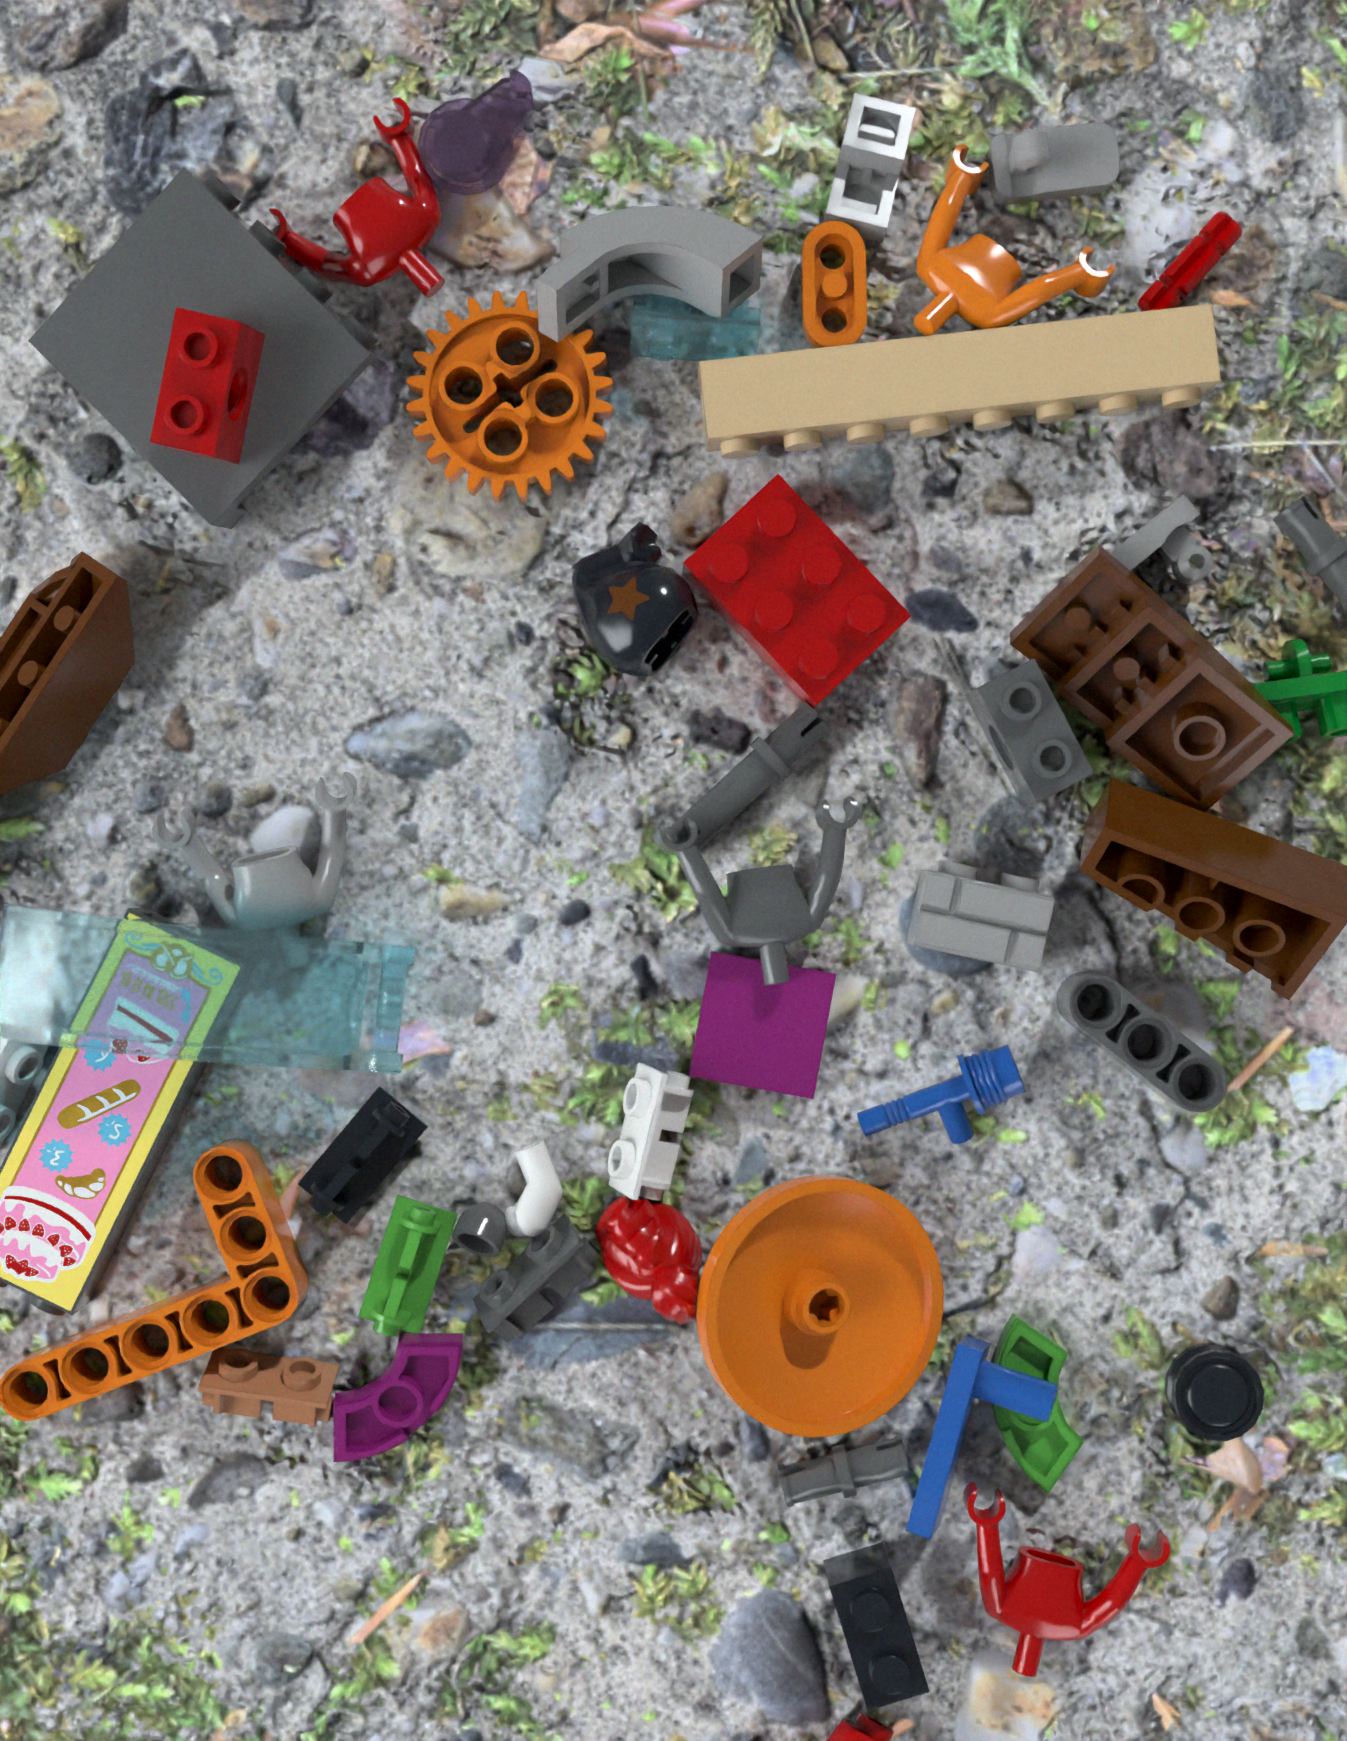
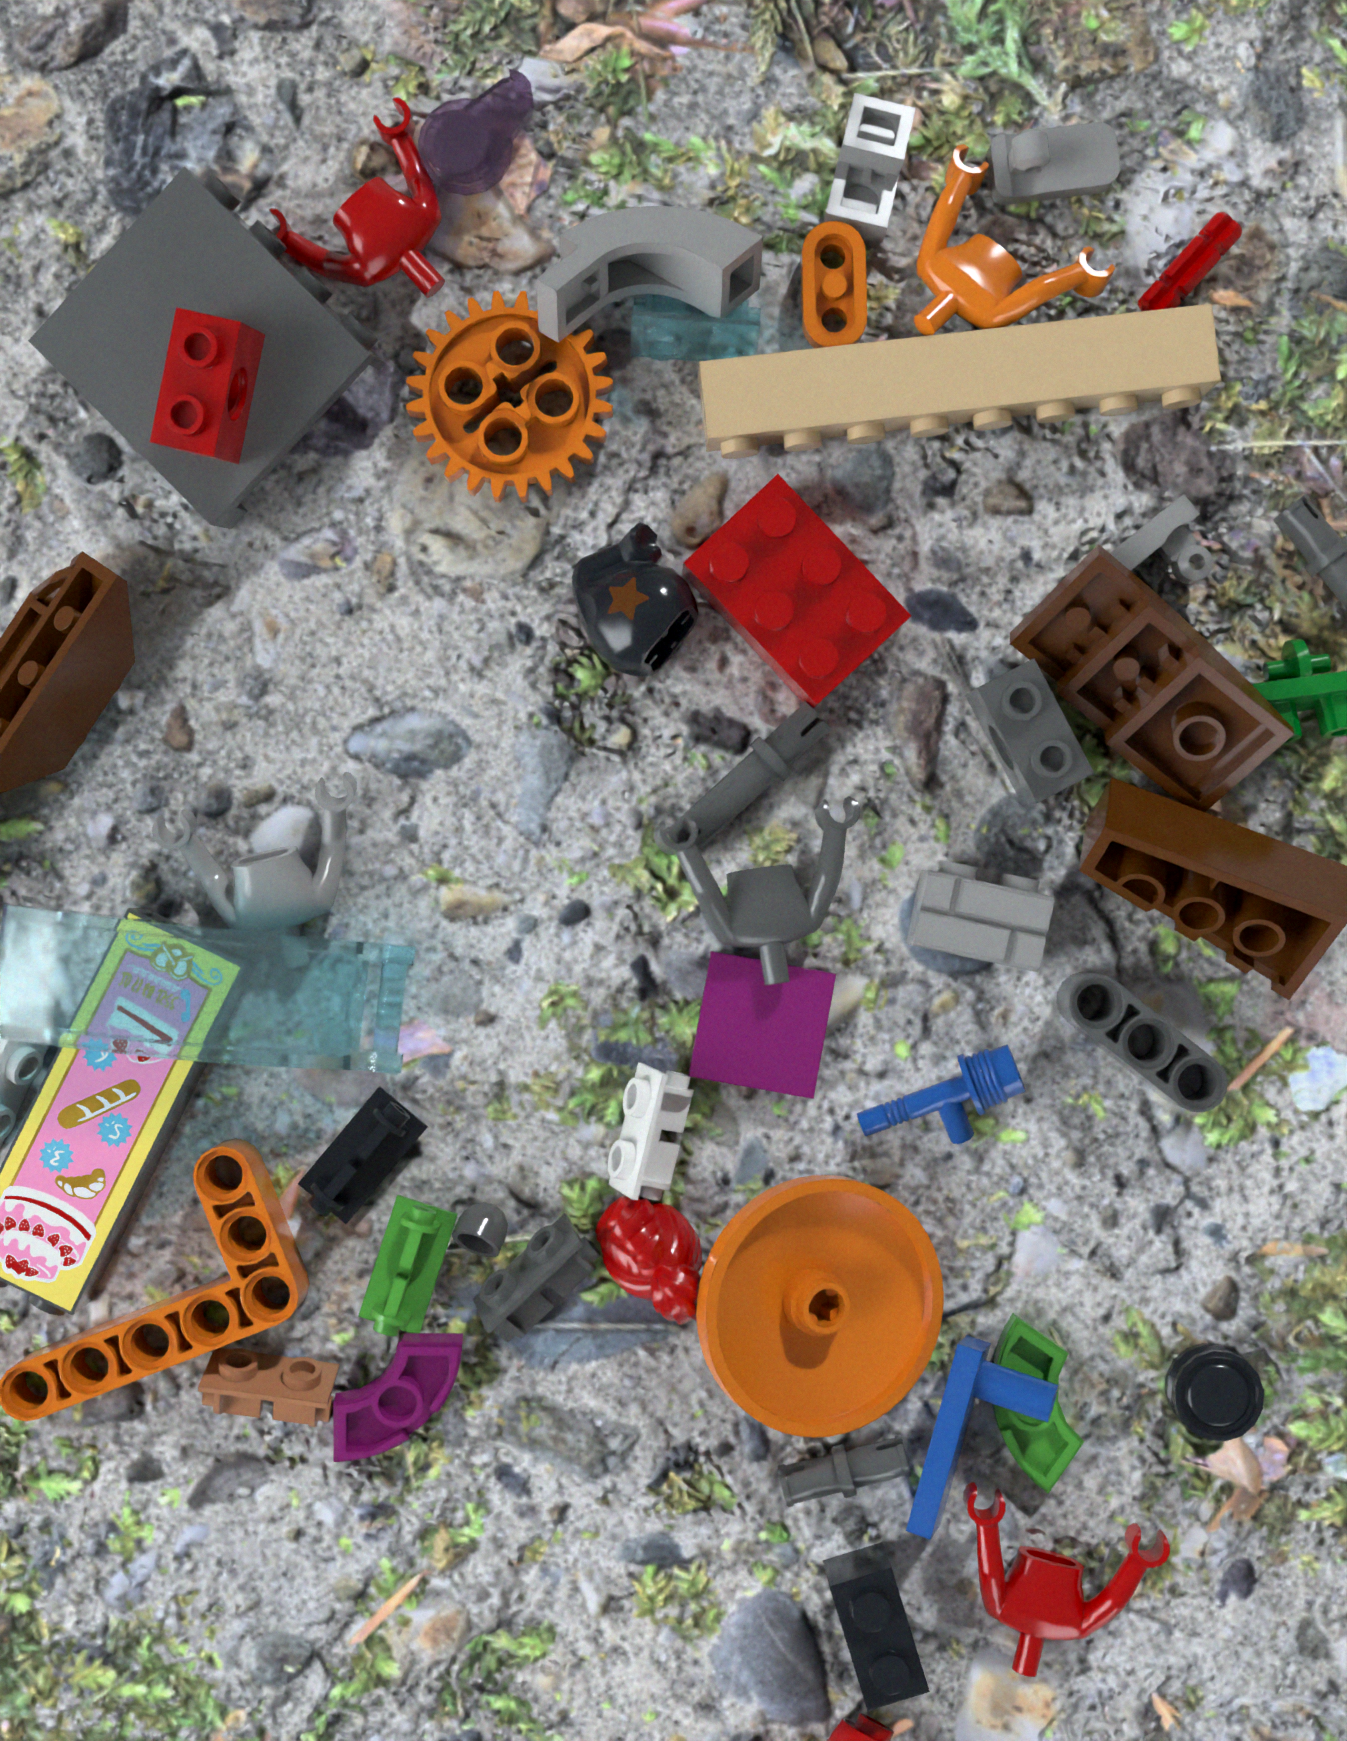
white arm [505,1140,563,1237] -> none

